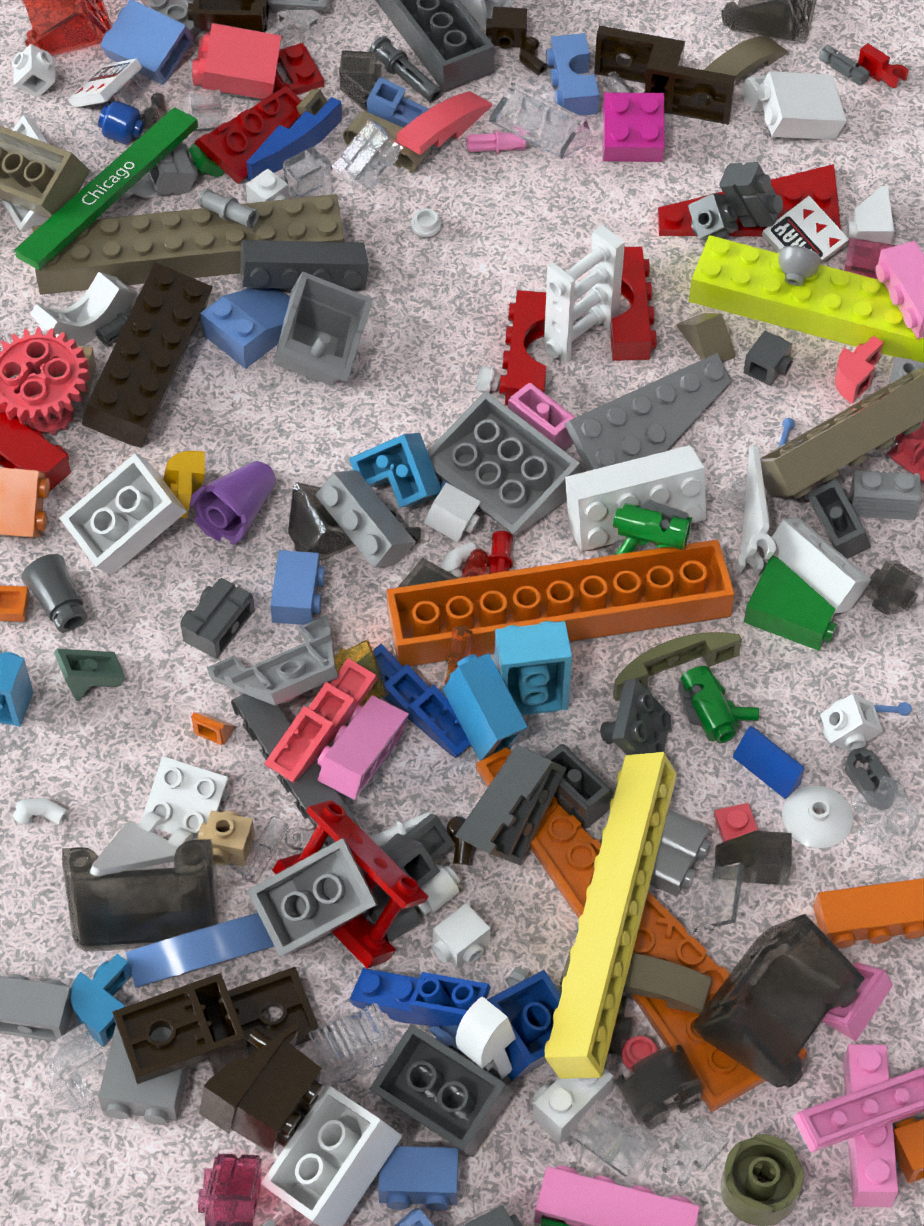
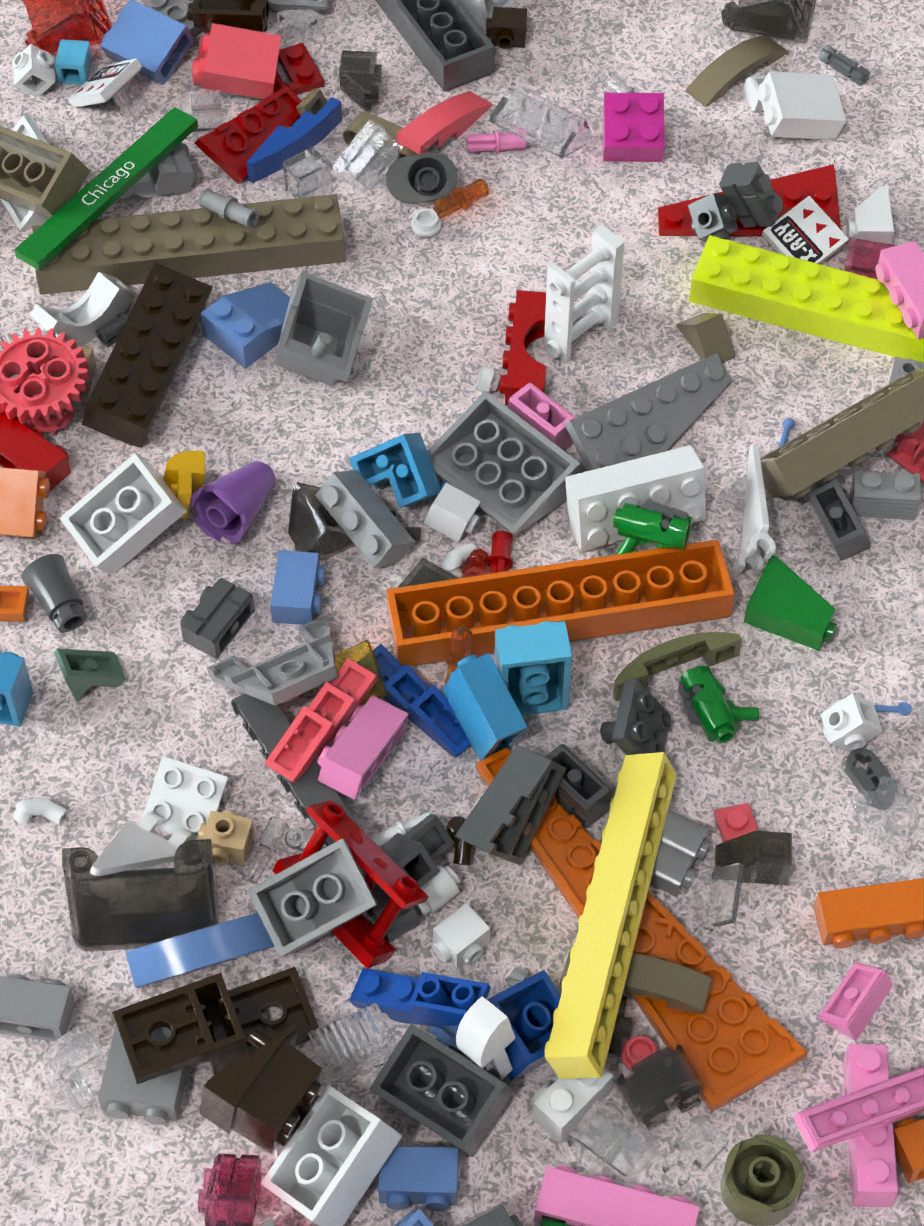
dark azure brick [71,953,132,1047] -> none
blue head [98,101,144,144] -> none
clear smoke arm [140,93,167,129] -> none
green plate [188,142,225,177] -> none
orange slope [191,712,235,745] -> none
dark grey brick [239,240,369,290] -> none
white brick [245,169,289,203] -> none
medium blue brick [367,77,429,128] -> none
dark grey pin [369,36,443,104] -> none
dark brown arm [519,36,547,76] -> none
medium blue arch [546,33,599,117] -> none
dark brown bracket [594,25,736,125] -> none
red arch [610,246,657,361] -> none
clear smoke windscreen [693,914,865,1088] -> none
blue slope [733,726,805,799] -> none
dark grey brick [743,330,793,386] -> none
white brick [763,518,871,614] -> none
light grey brick [778,246,822,286] -> none
white dish [782,786,853,848] -> none
coral brick [835,336,884,404] -> none
red plate [857,43,909,89] -> none
clear smoke brick [865,560,923,615] -> none
none -> medium azure brick [55,39,92,85]
none -> dark grey piece [386,152,457,204]
none -> clear orange axle [433,178,489,218]

